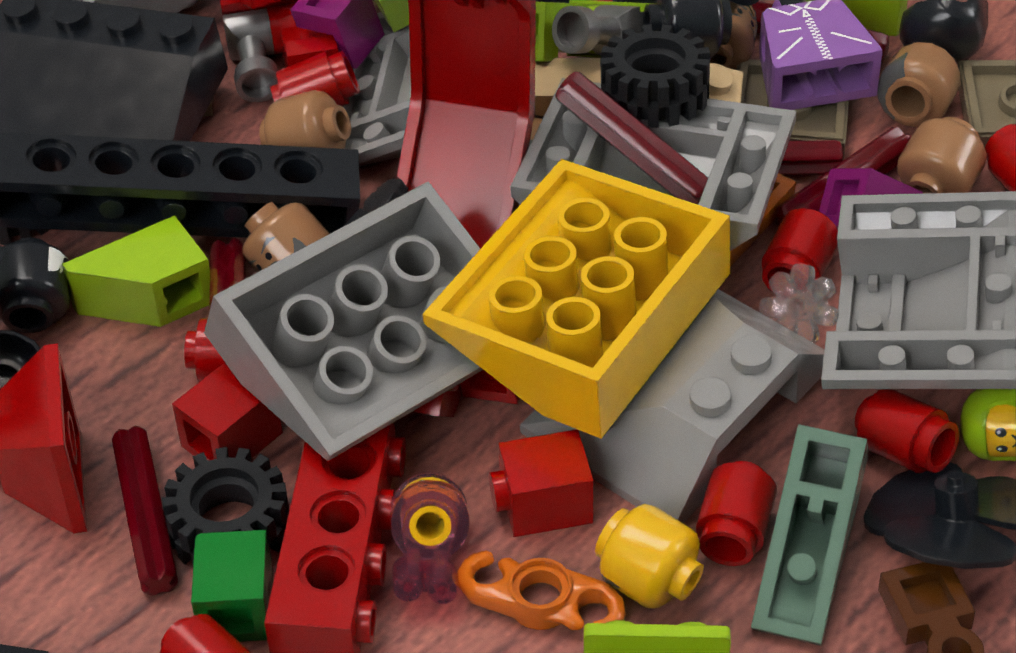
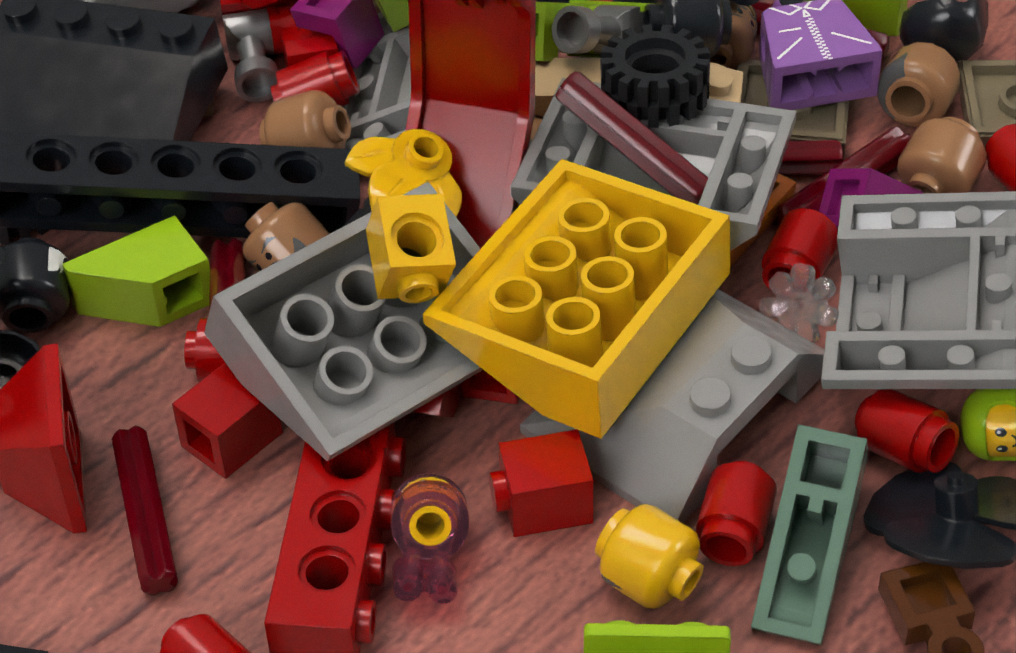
black tyre [162,447,289,565] -> none
green panel [191,530,273,642] -> none
orange piece [457,550,626,631] -> none
none -> yellow plate [344,129,462,217]
none -> yellow brick [366,194,456,303]

